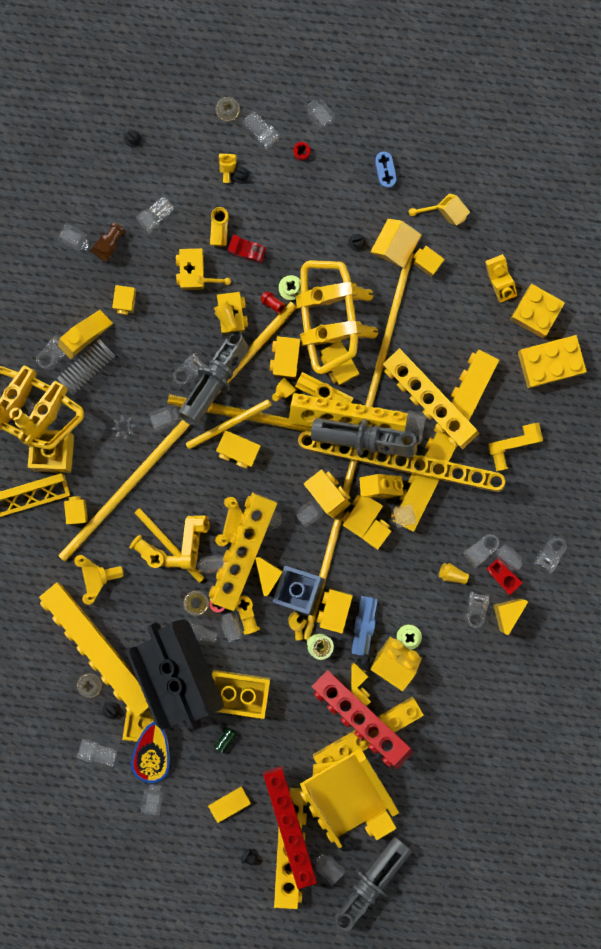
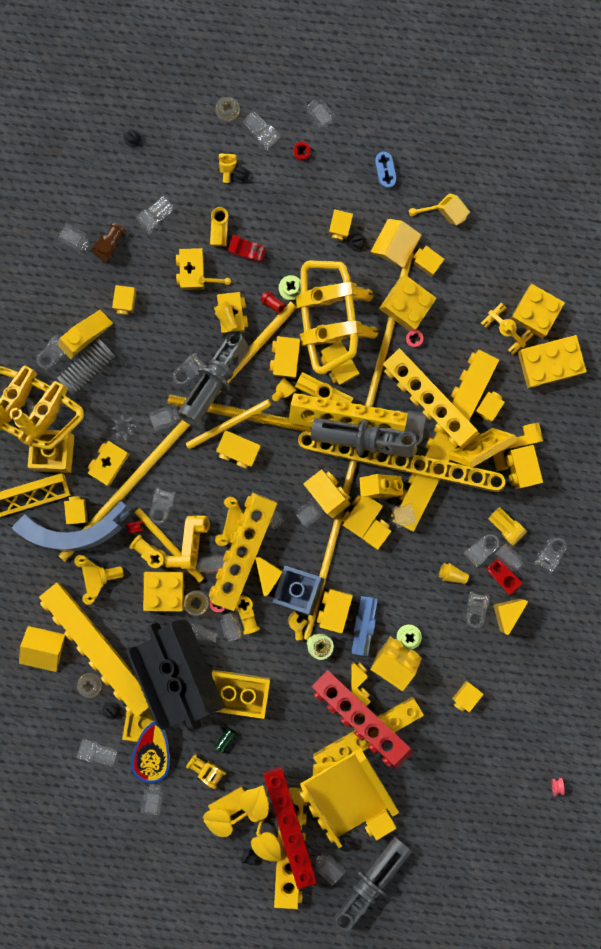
black piece [357,654,374,671] -> none
yellow slope [485,254,517,303] -> none
none -> sand blue arch [12,501,131,551]
none -> yellow slope [19,626,65,672]
none -> yellow brick [88,441,130,486]
none -> red bush [125,521,144,534]
none -> yellow brick [143,572,184,611]
none -> clear piece [149,487,176,525]
none -> yellow connector [185,753,227,790]
none -> yellow plant [203,785,282,862]
none -> yellow brick [329,209,353,241]
none -> yellow brick [379,276,436,331]
none -> coral bush [406,330,423,348]
none -> yellow tile [448,428,517,467]
none -> yellow brick [452,681,483,712]
none -> yellow brick [474,391,505,423]
none -> yellow axle [481,303,533,355]
none -> yellow piece [488,507,527,546]
none -> yellow brick [505,445,543,489]
none -> coral bush [551,778,565,796]

